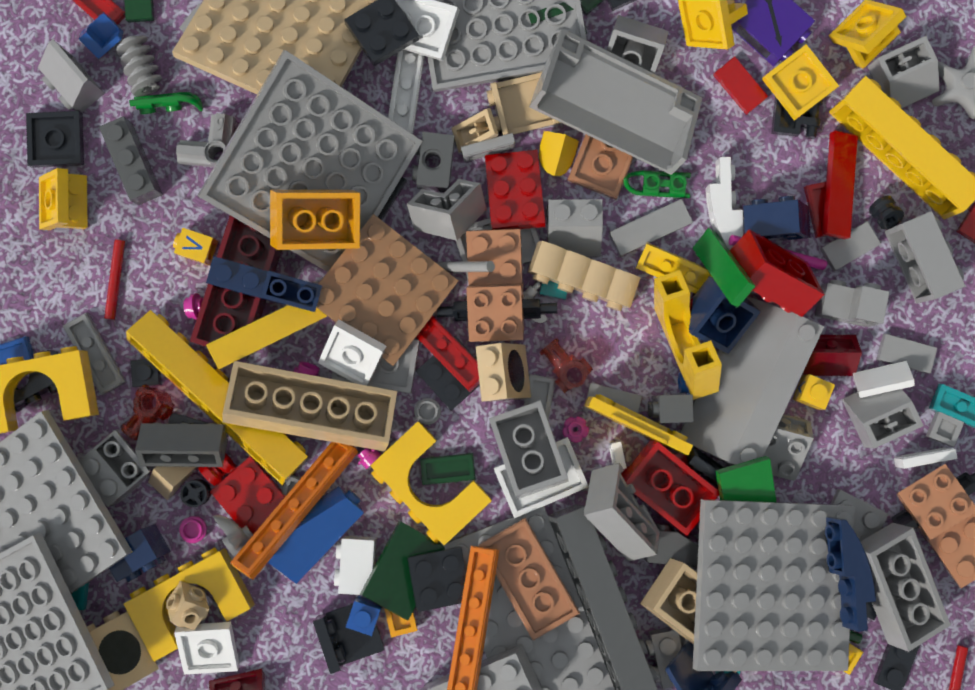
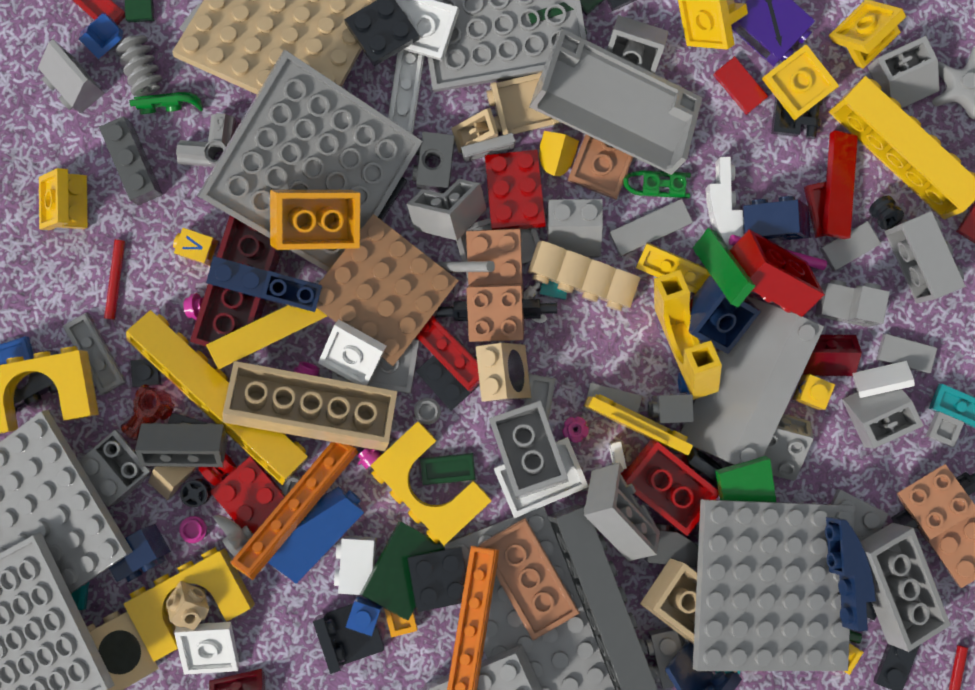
black plate [26,111,84,168] -> none
clear red connector [539,338,593,394] -> none
white tile [894,447,958,469] -> none

